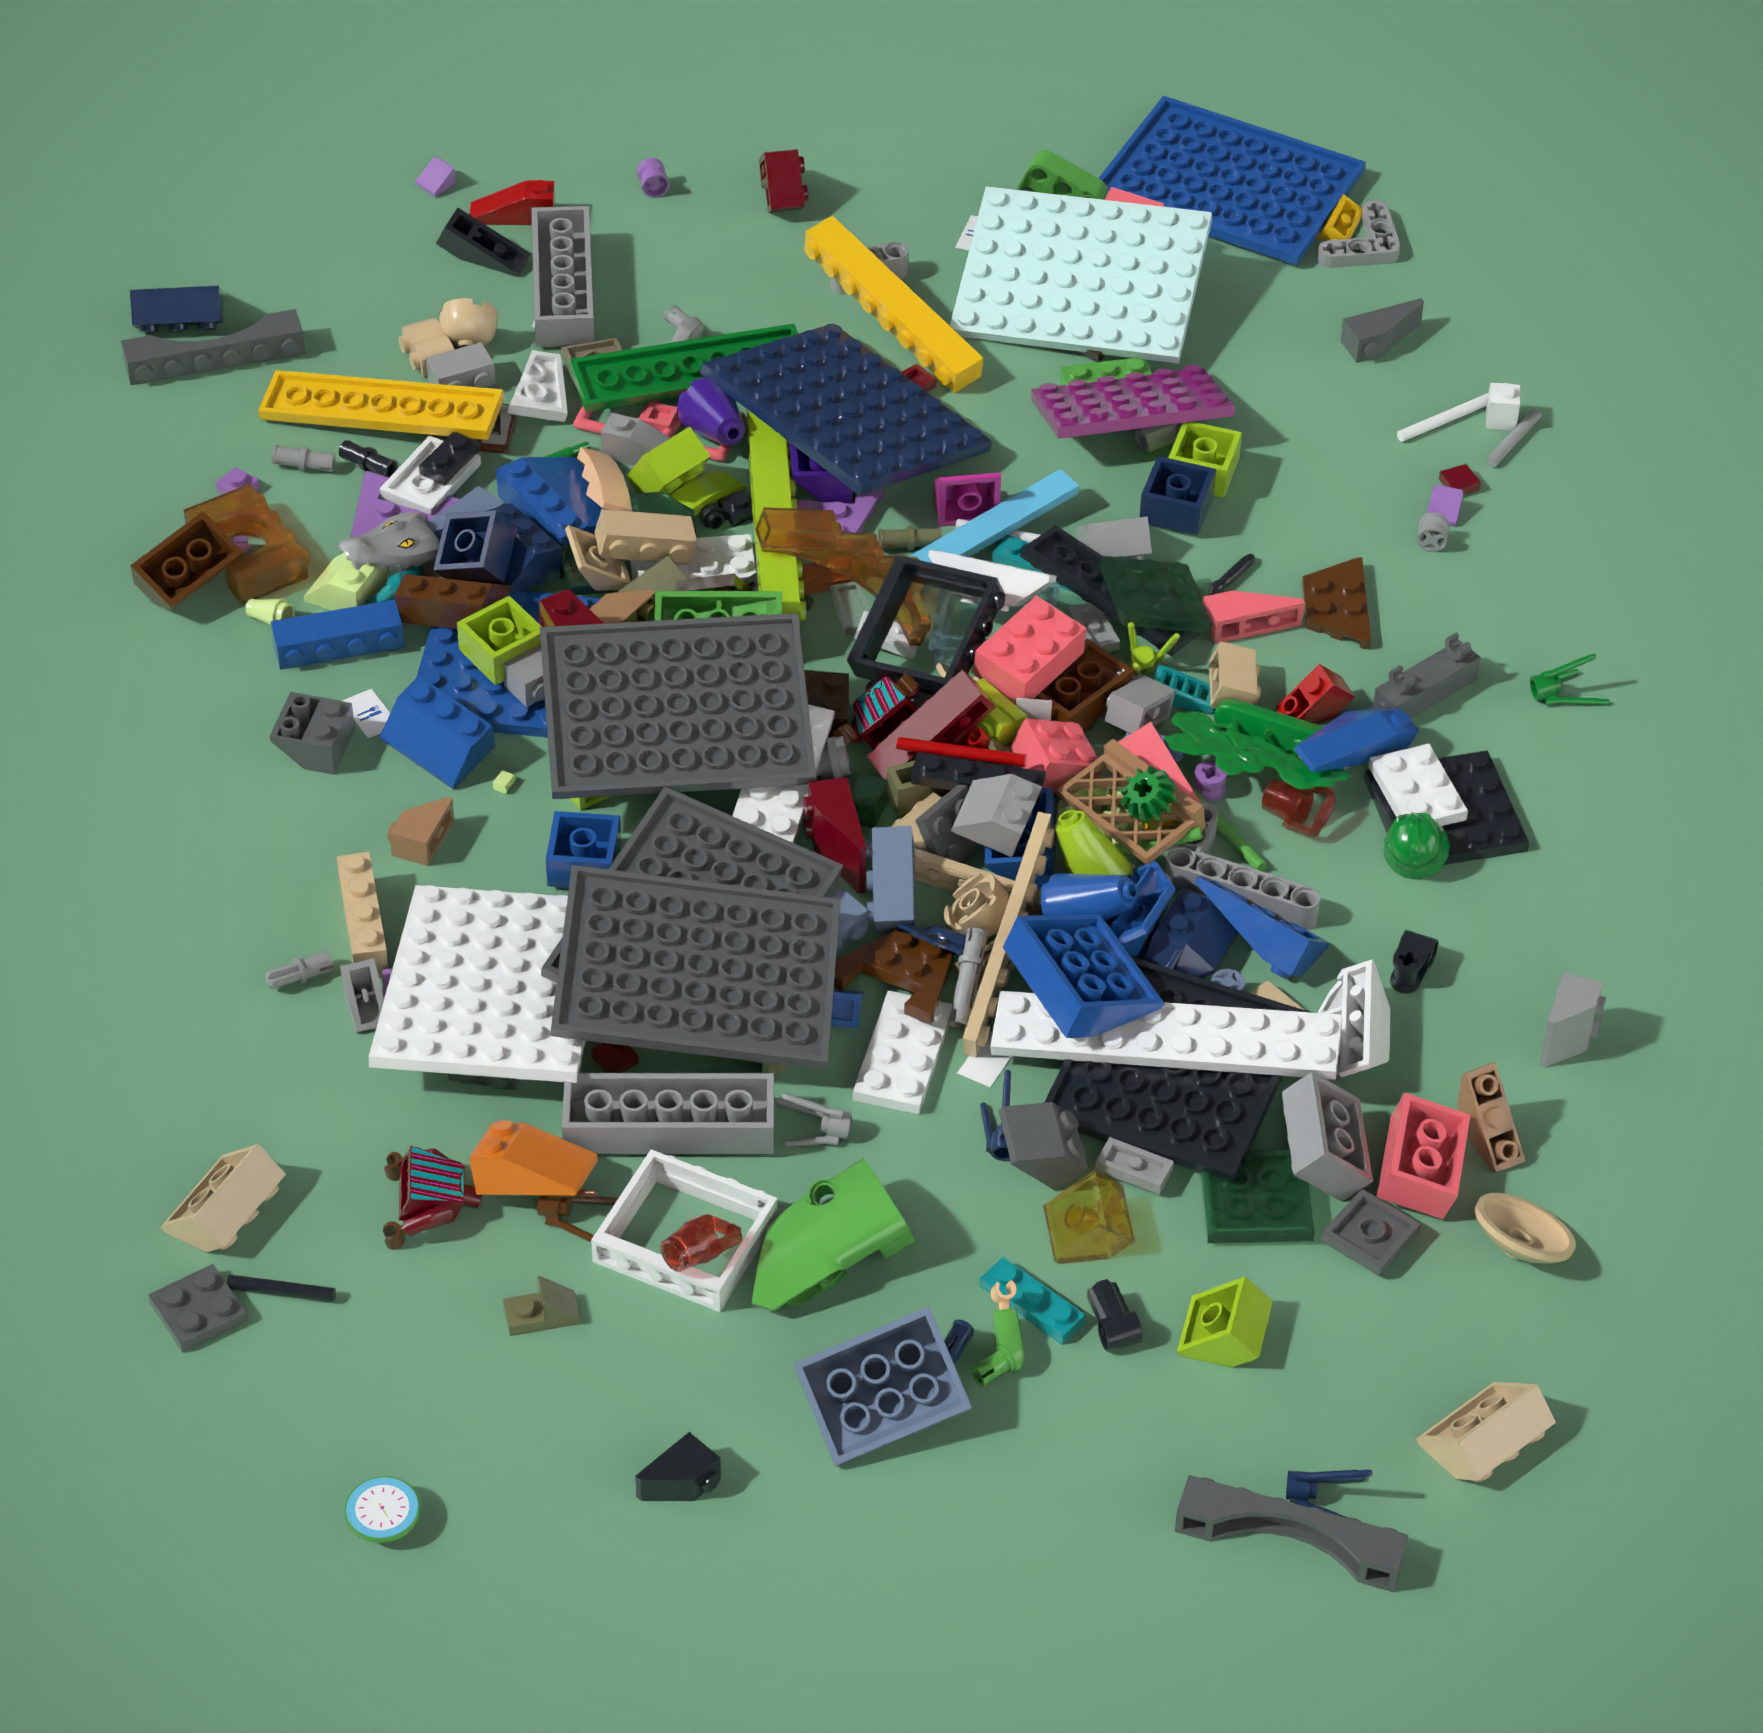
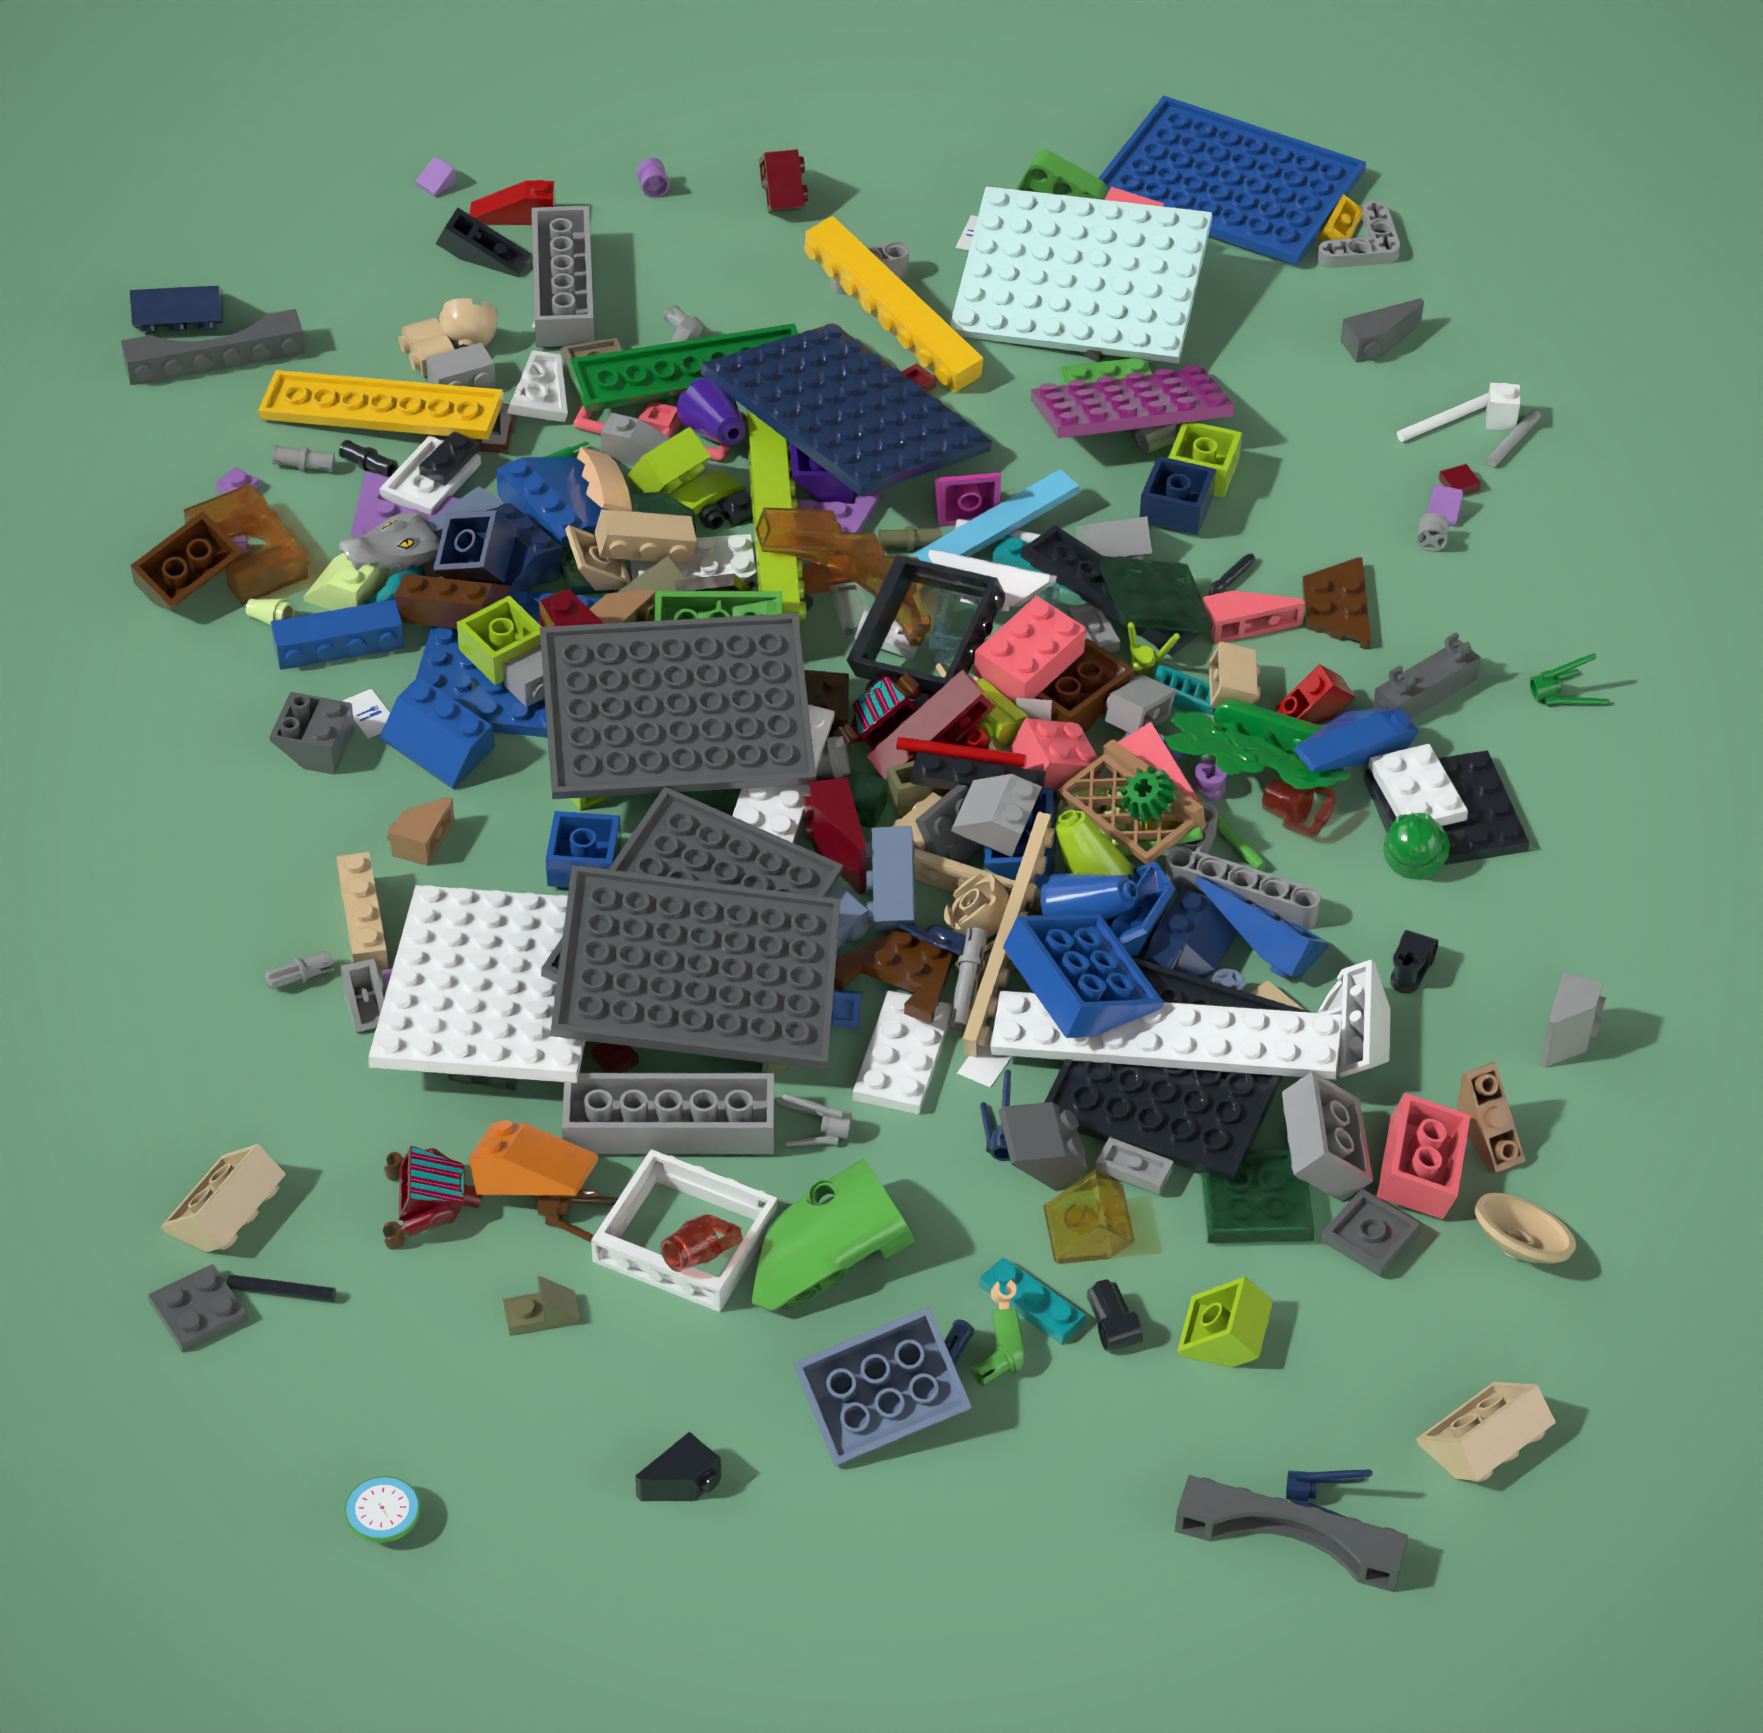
yellowish green piece [493,770,516,794] -> none

